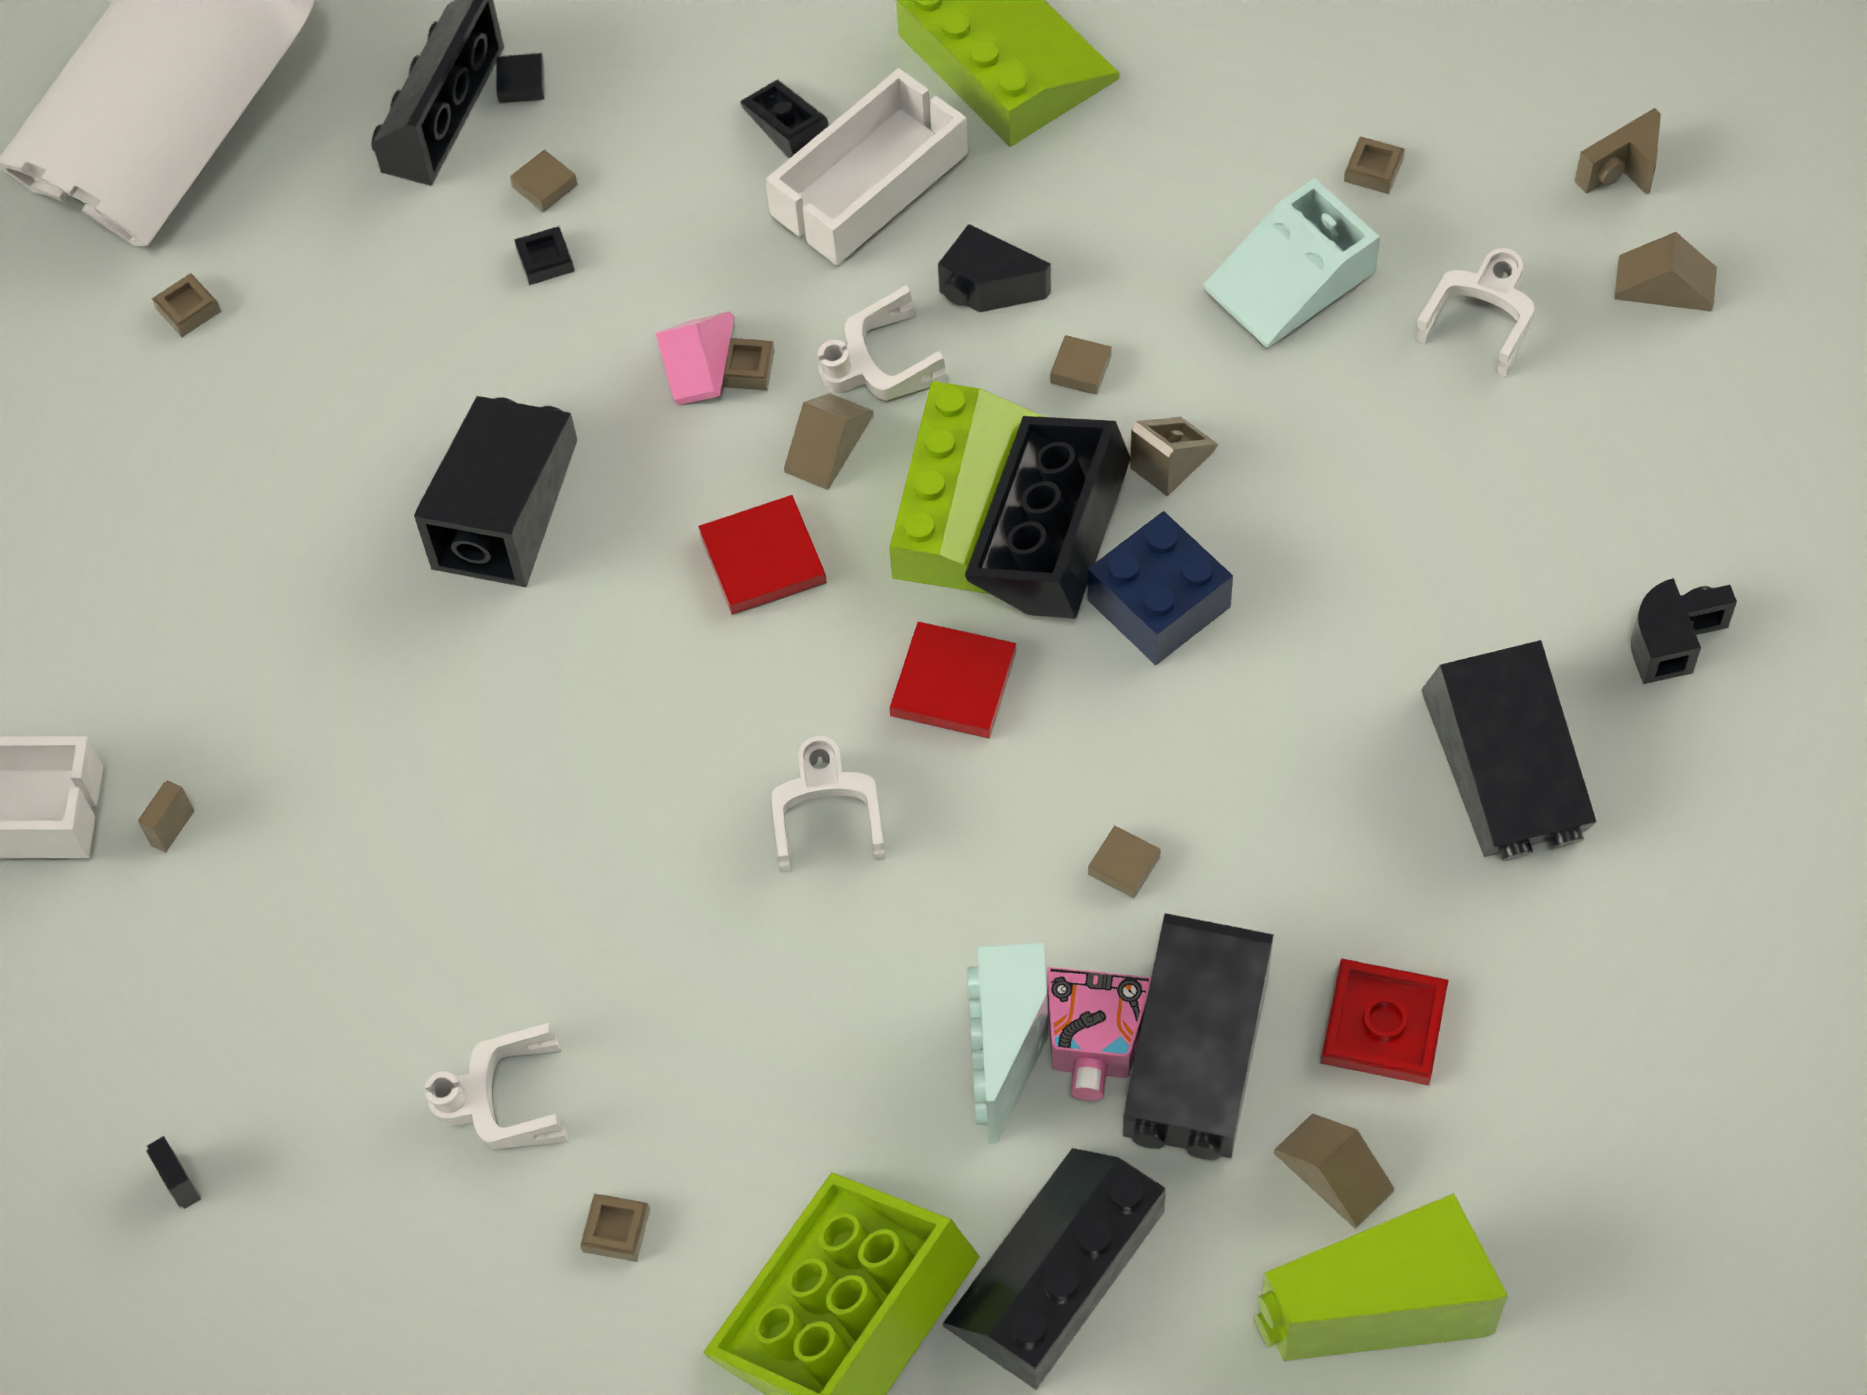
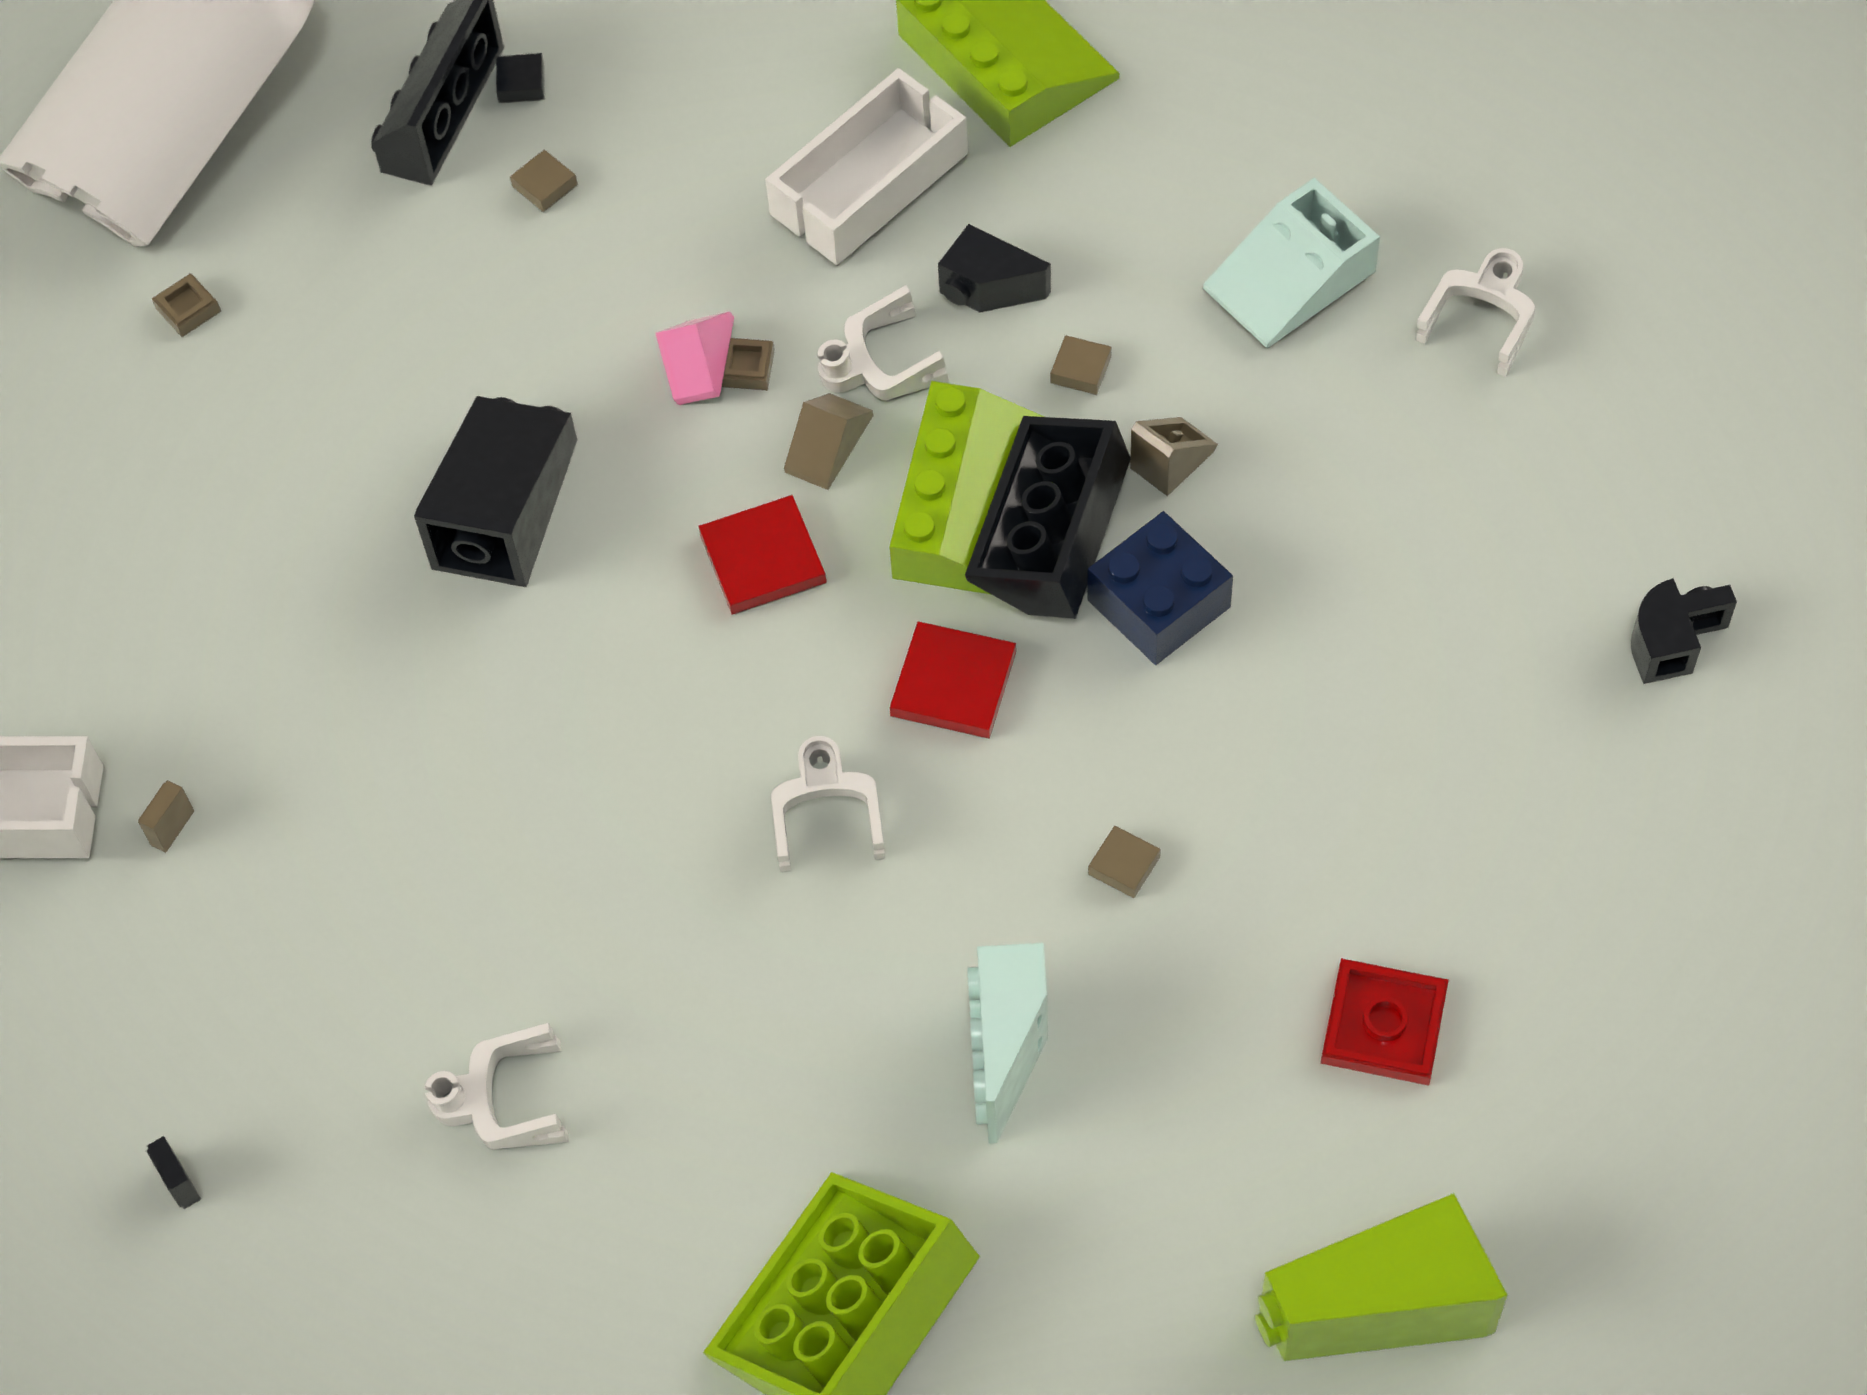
black tile [514,226,575,285] -> none
dark tan tile [580,1193,650,1262] -> none
black slope [740,80,829,159] -> none
black slope [943,1148,1166,1390] -> none
bright pink torso [1047,967,1151,1101] -> none
black slope [1123,913,1274,1160] -> none
dark tan slope [1274,1113,1394,1229] -> none
dark tan tile [1344,136,1405,194] -> none
black slope [1421,640,1597,861] -> none
dark tan slope [1574,108,1661,194] -> none
dark tan slope [1614,232,1717,312] -> none

